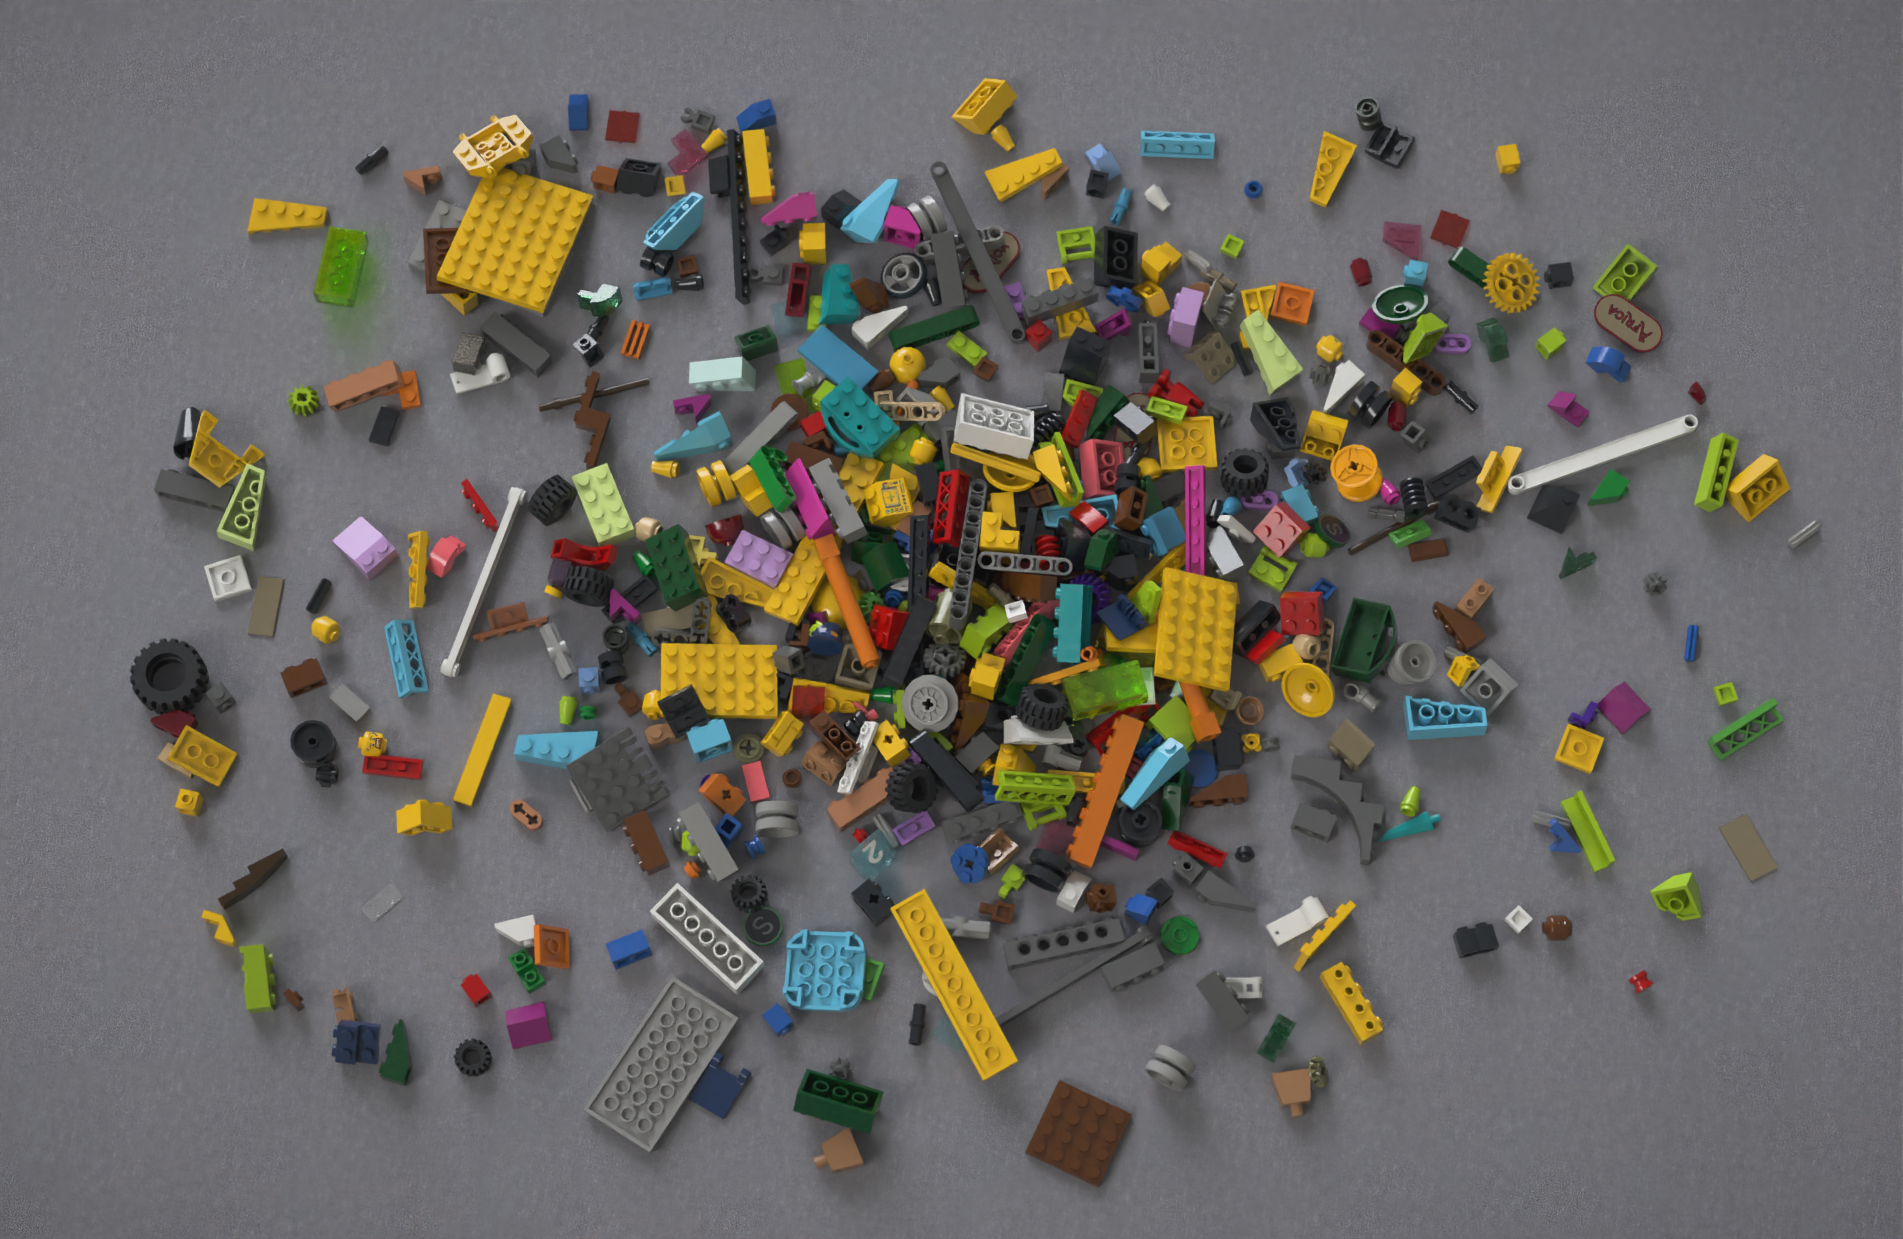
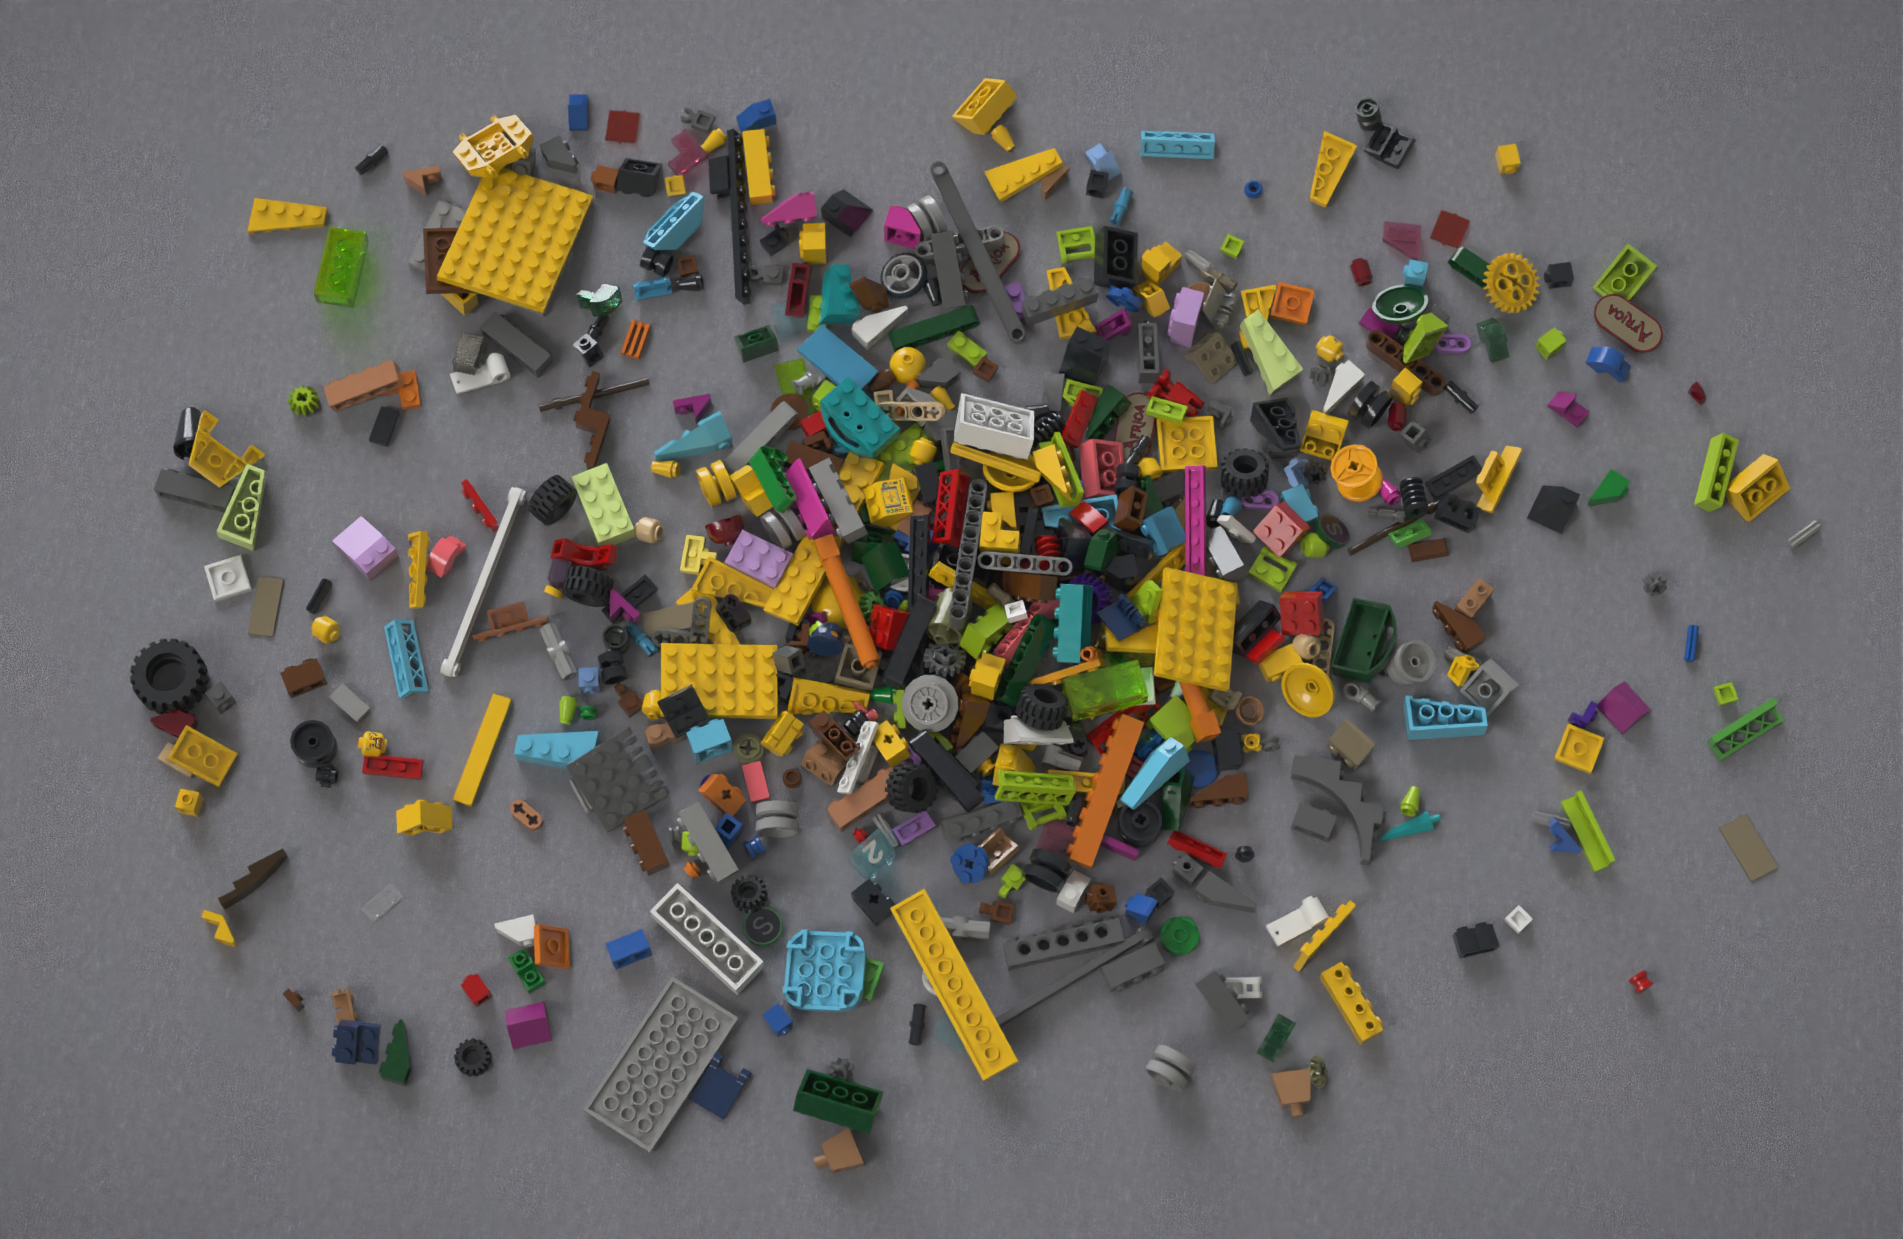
lime wedge [239,944,277,1014] -> none
green cone [632,550,656,578] -> none
dark green brick [645,524,708,612] -> none
light aqua wedge [689,357,756,392] -> none
clear red piece [792,684,825,721] -> none
medium azure wedge [840,179,901,243] -> none
red brick [1025,319,1052,352] -> none
reddish brown plate [1025,1080,1132,1187] -> none
brick [1114,402,1158,446] -> none
white cone [1144,184,1171,212] -> none
white piece [1507,414,1698,495] -> none
reddish brown head [1542,915,1572,941] -> none
clear green slope [1559,547,1597,579] -> none
lime slope [1650,872,1702,921] -> none

